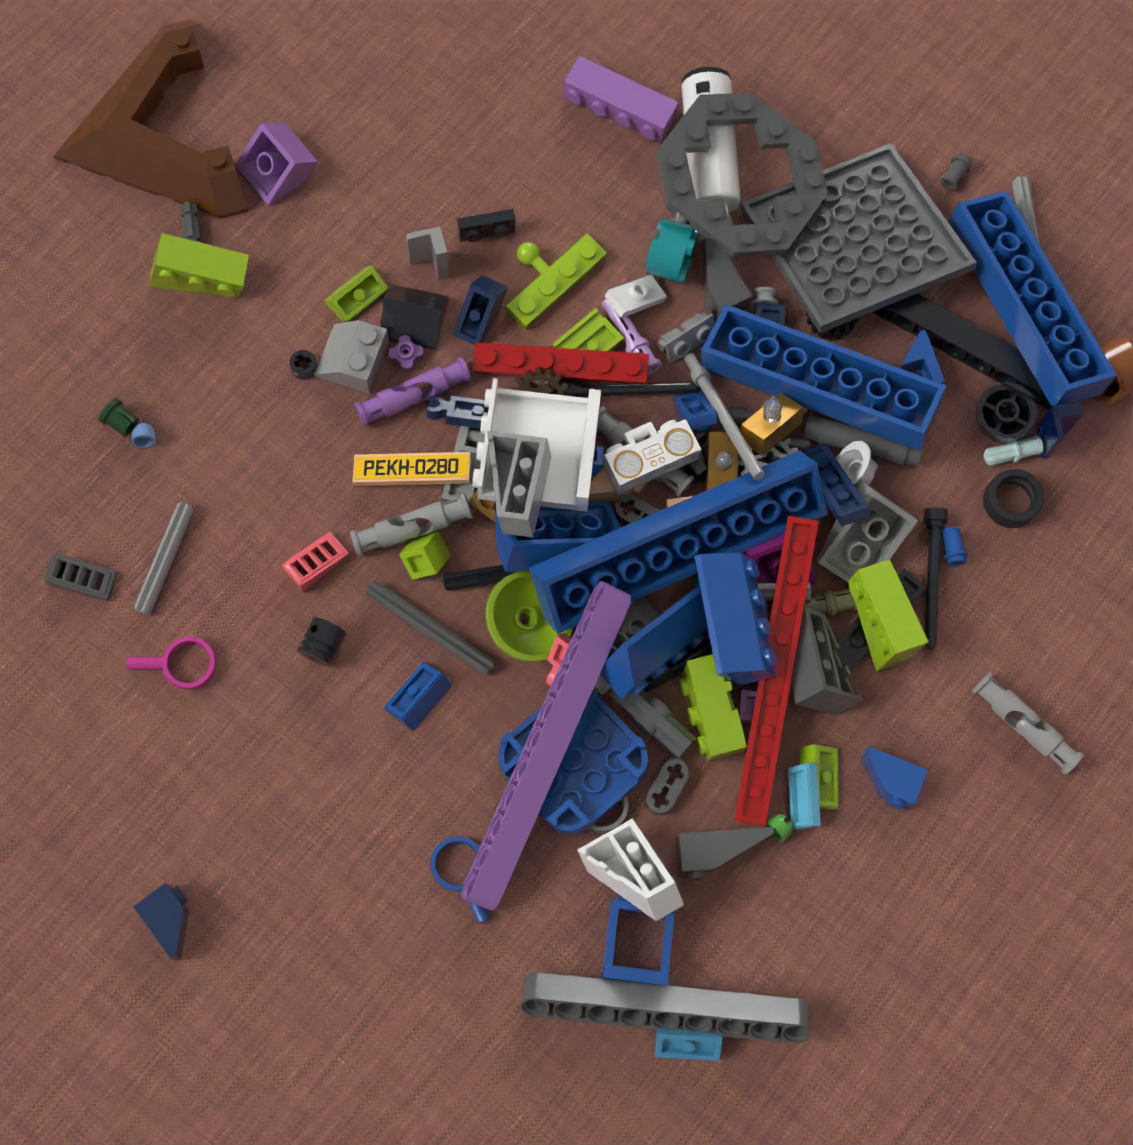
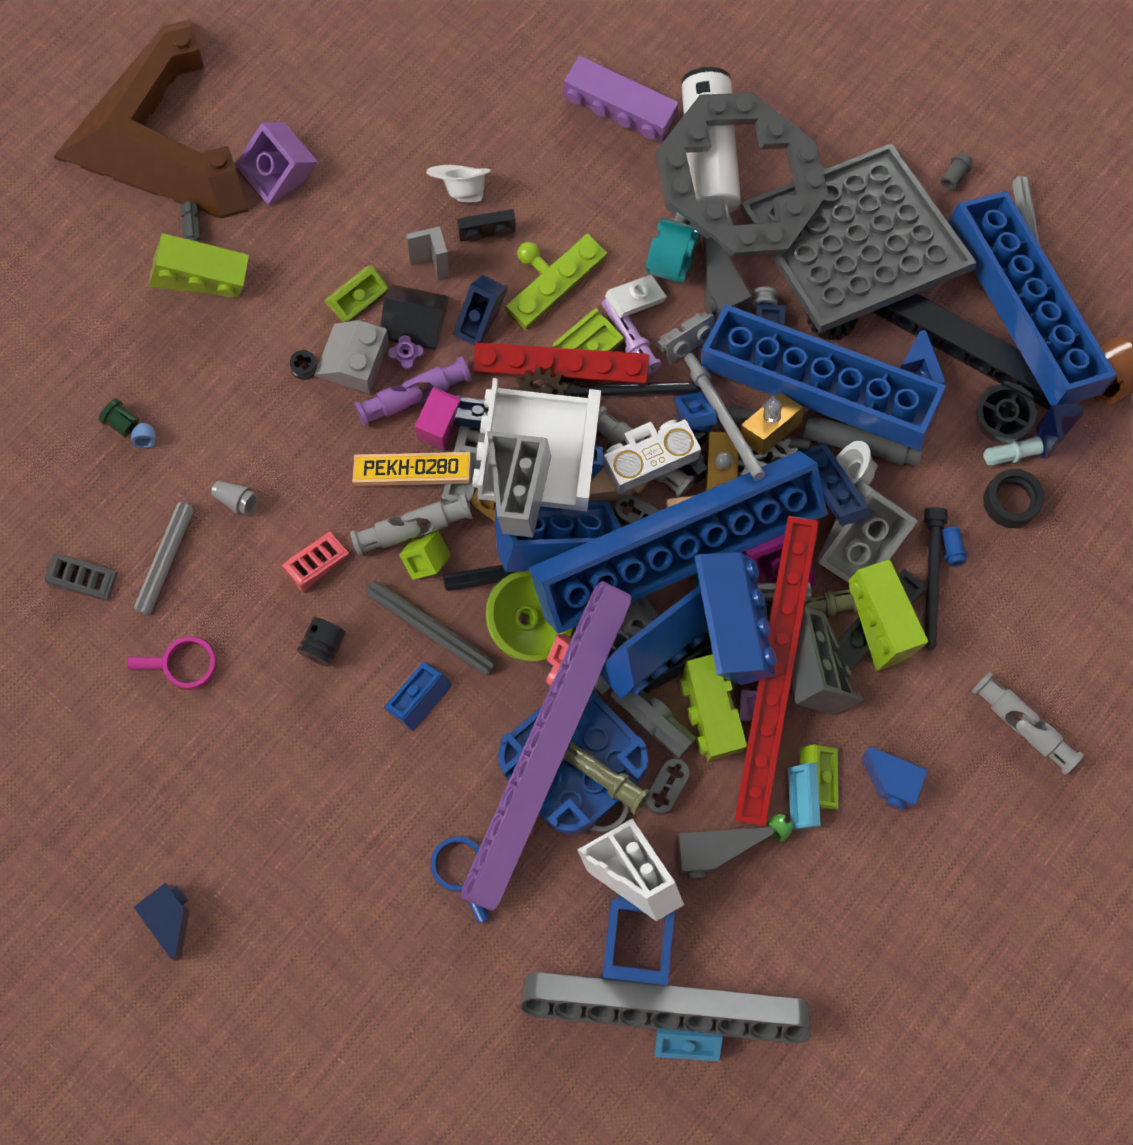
none -> light grey cone [211,480,258,515]
none -> dark pink slope [414,388,461,450]
none -> white piece [427,165,491,203]
none -> olive pin [563,742,651,815]

